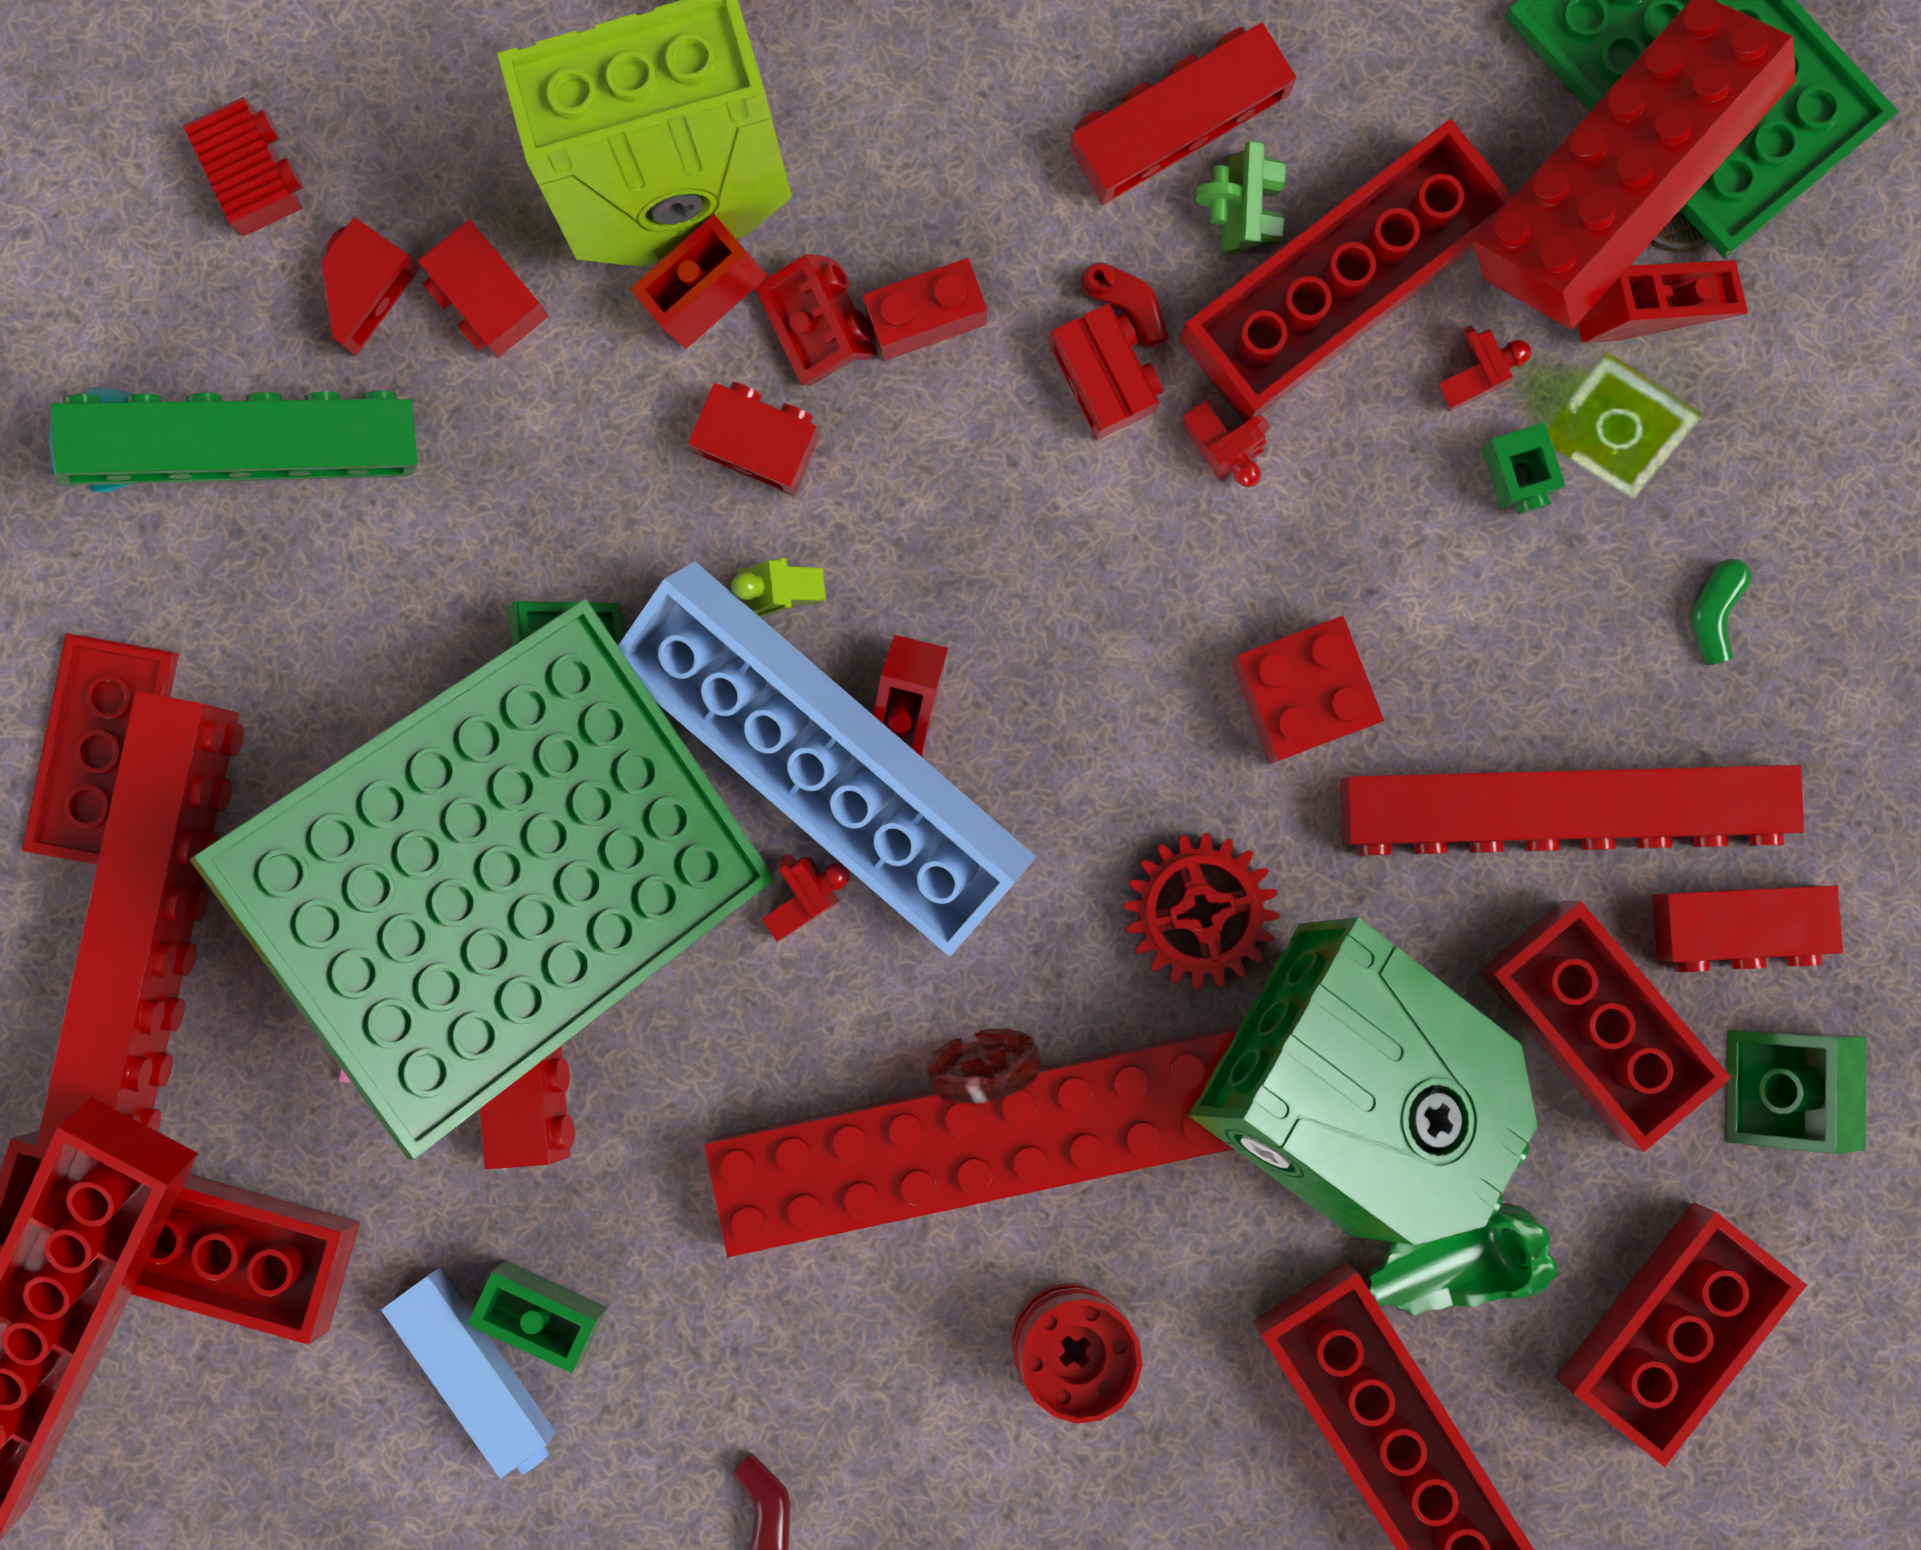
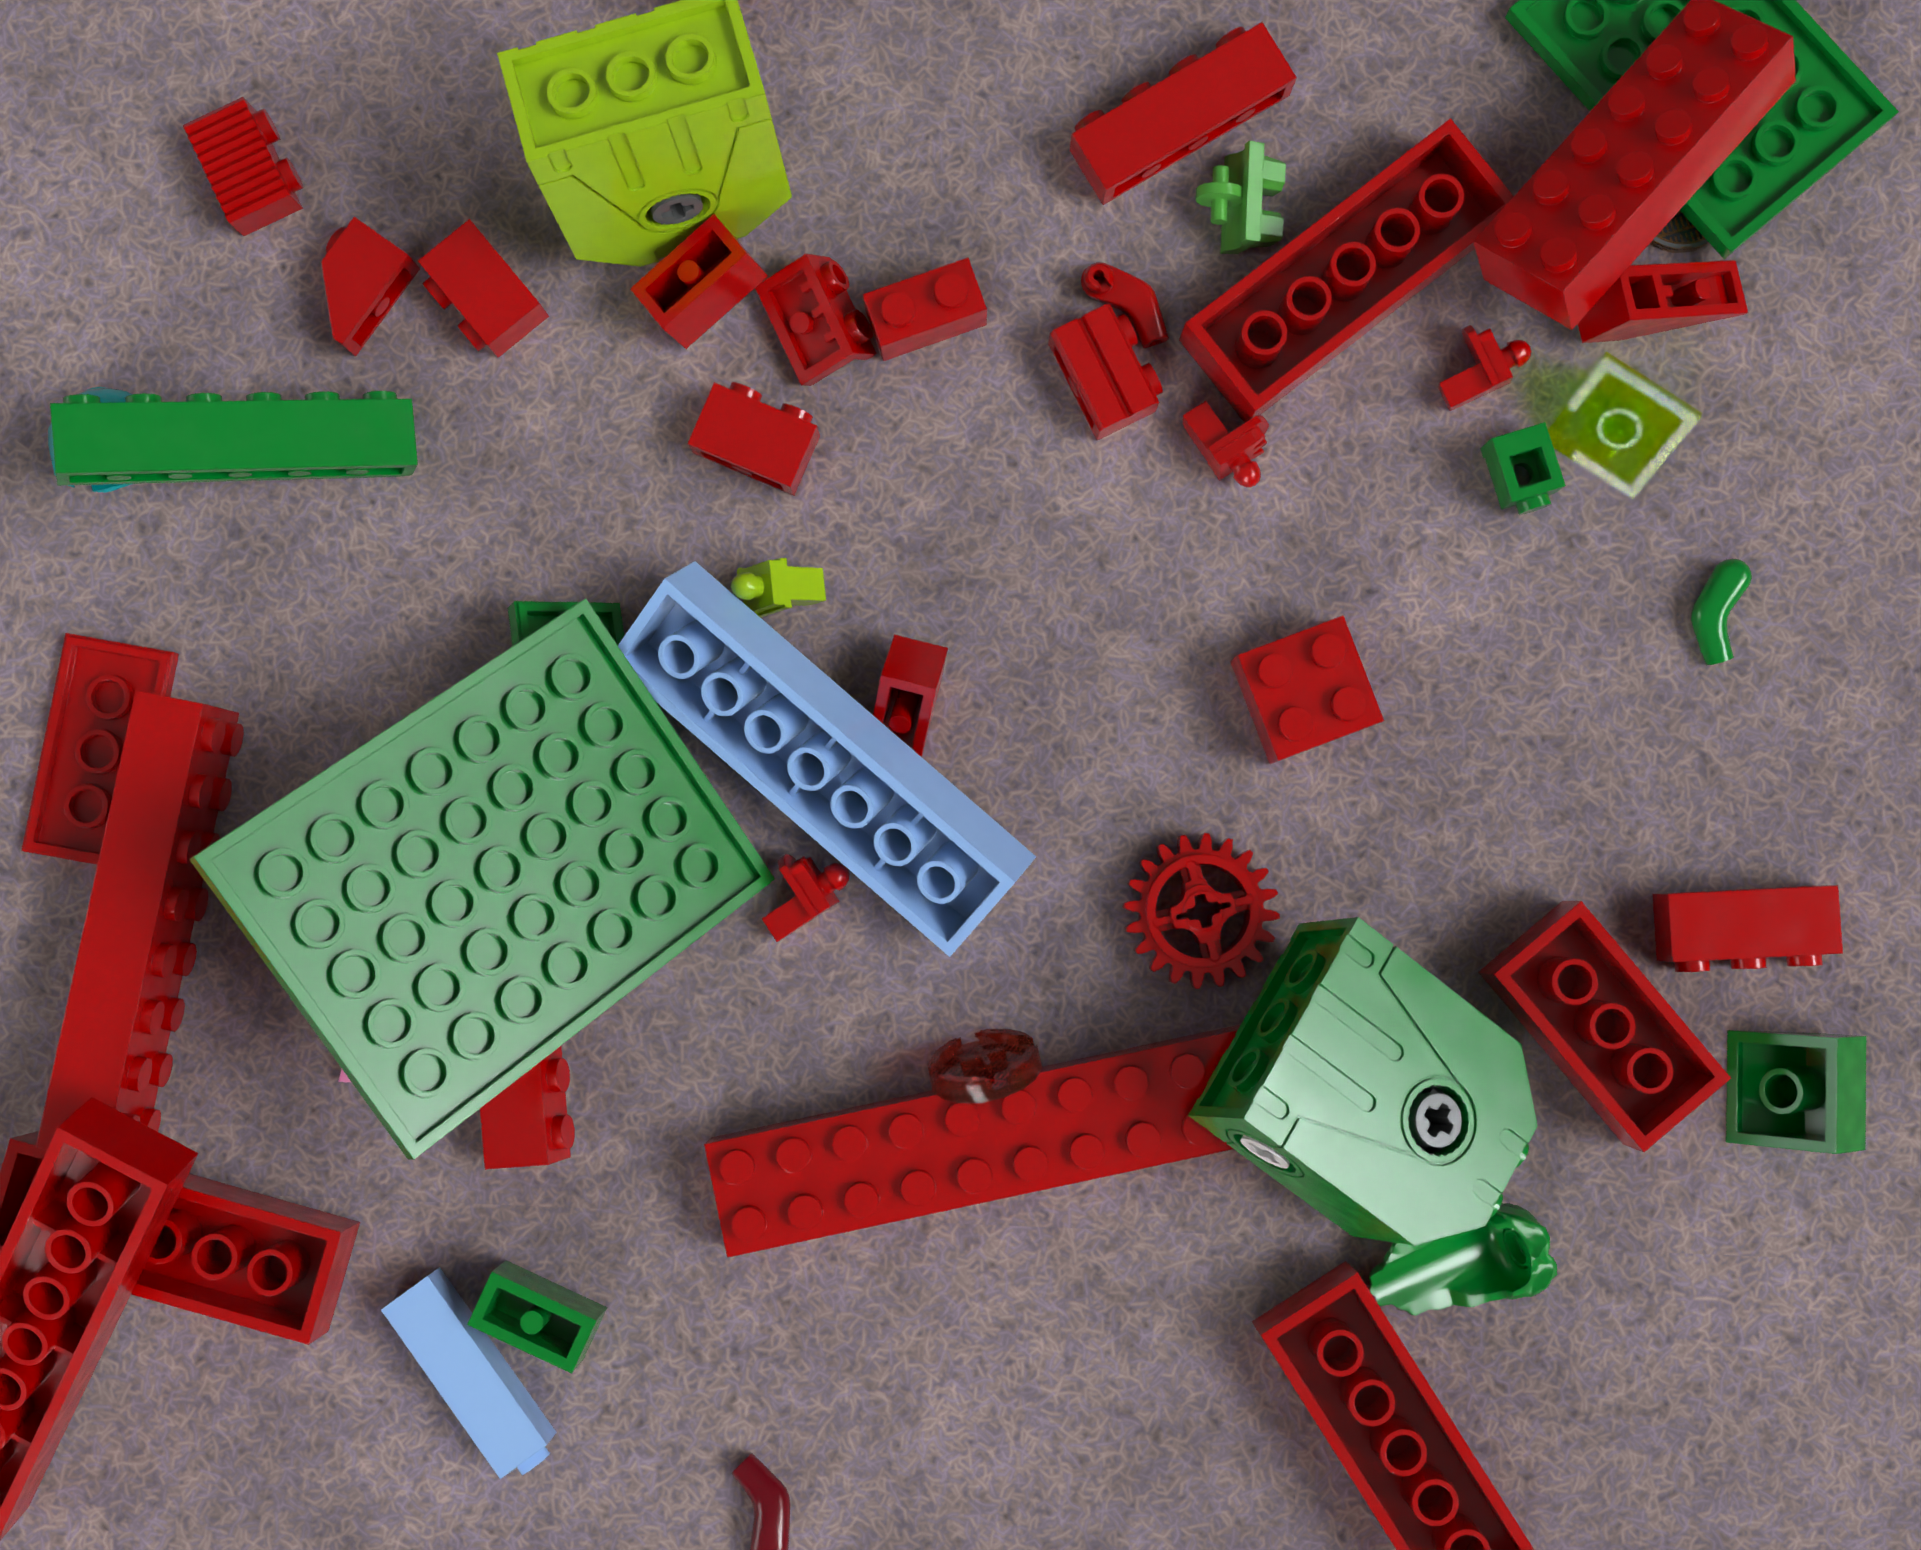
red wheel [1010,1283,1143,1424] -> none
red brick [1340,765,1804,856] -> none
red brick [1555,1202,1807,1468] -> none

